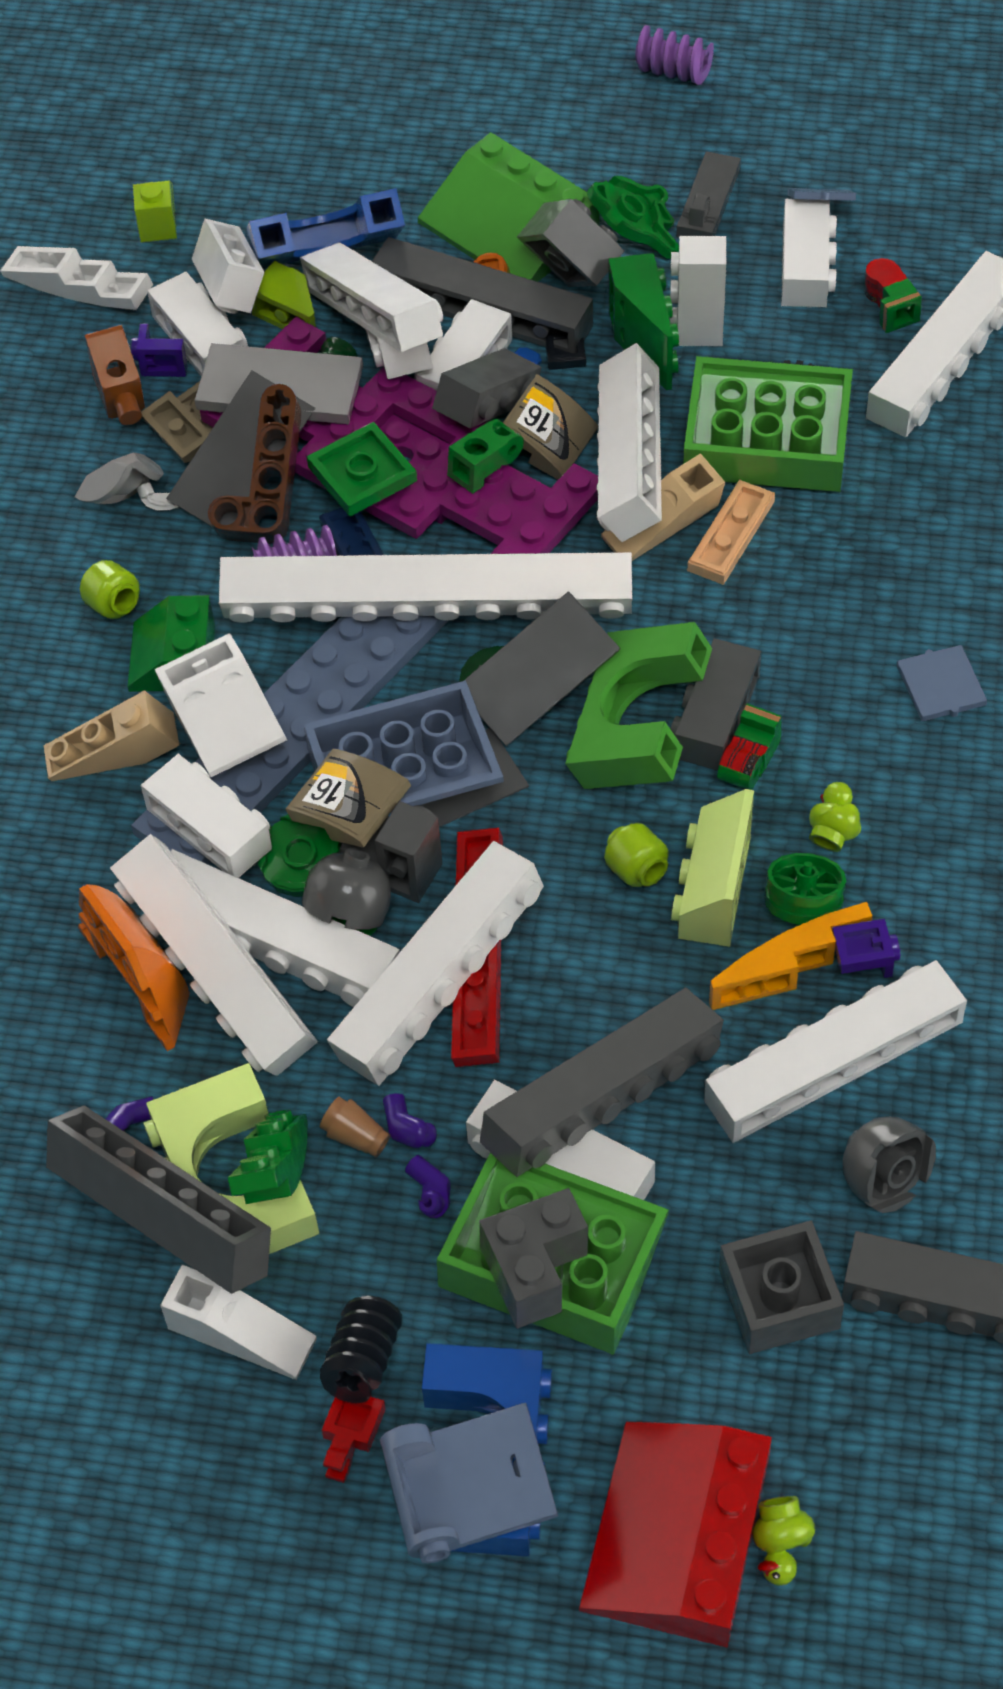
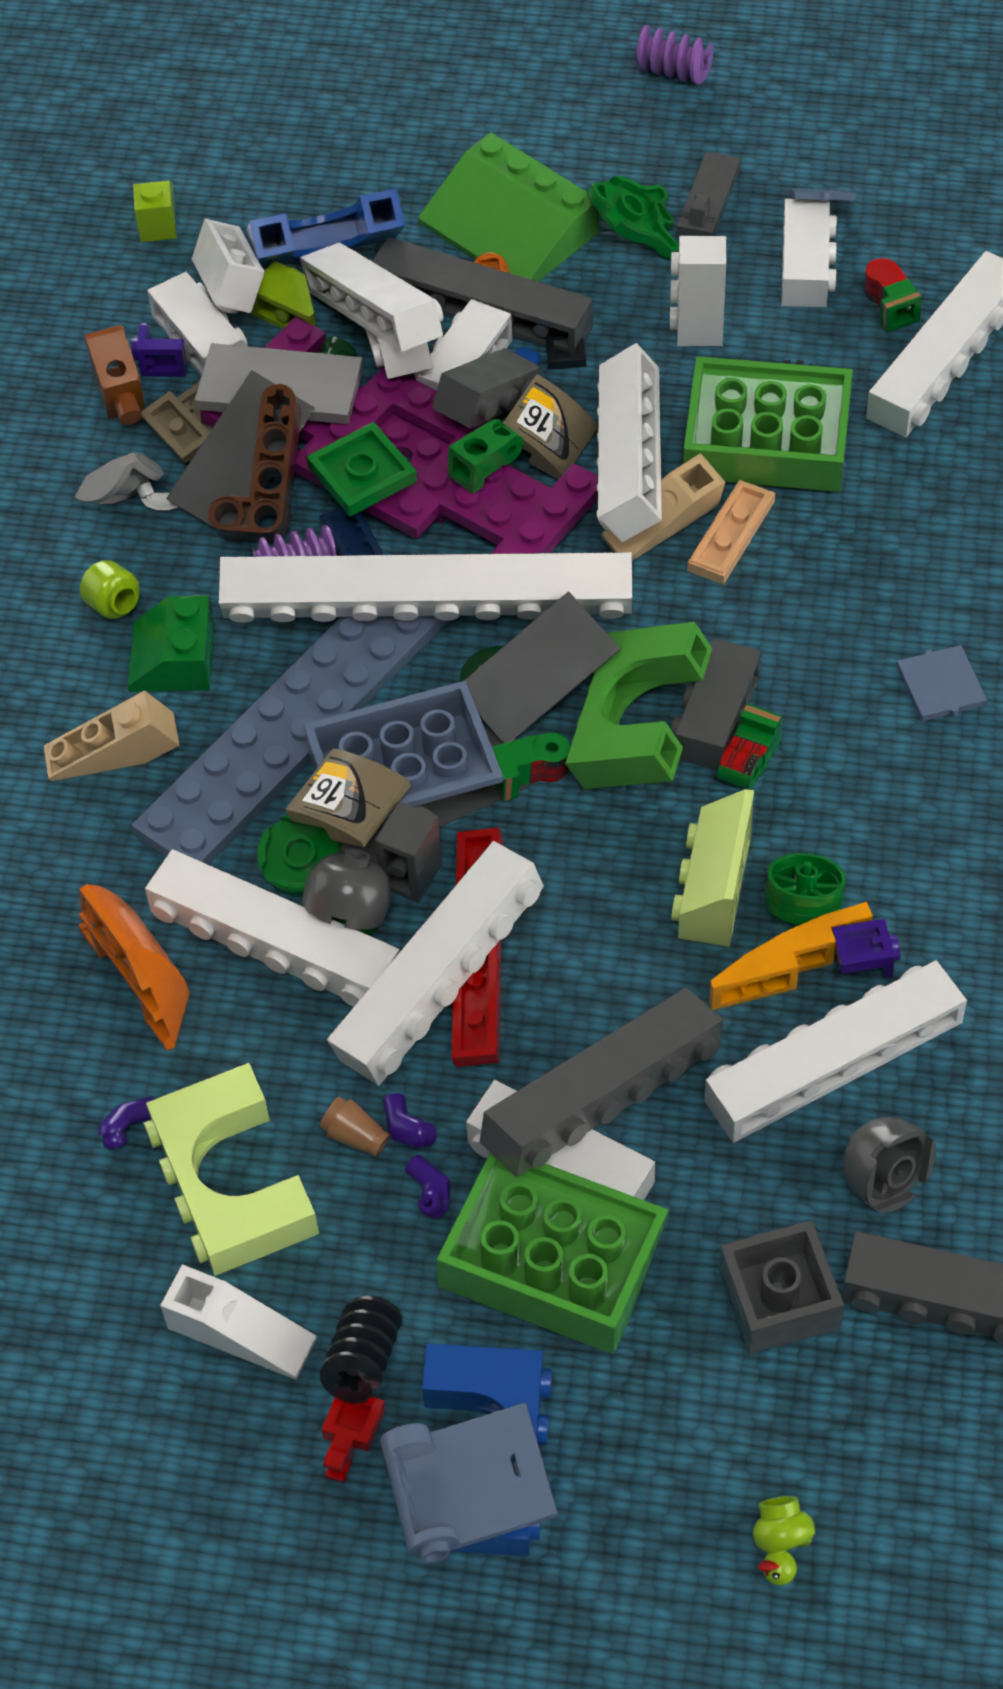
white slope [0,246,153,310] -> none
dark grey brick [46,1105,271,1294] -> none
white brick [110,834,318,1076] -> none
white brick [141,754,272,878] -> none
white slope [154,633,287,777] -> none
green slope [228,1109,308,1204] -> none
dark grey brick [479,1188,588,1329] -> none
dark grey brick [517,199,625,288] -> none
red slope [579,1421,772,1648] -> none
lime head [604,823,669,887] -> none
green slope [608,253,679,390] -> none
lime animal [809,782,861,852] -> none
none -> green leg [492,732,570,802]

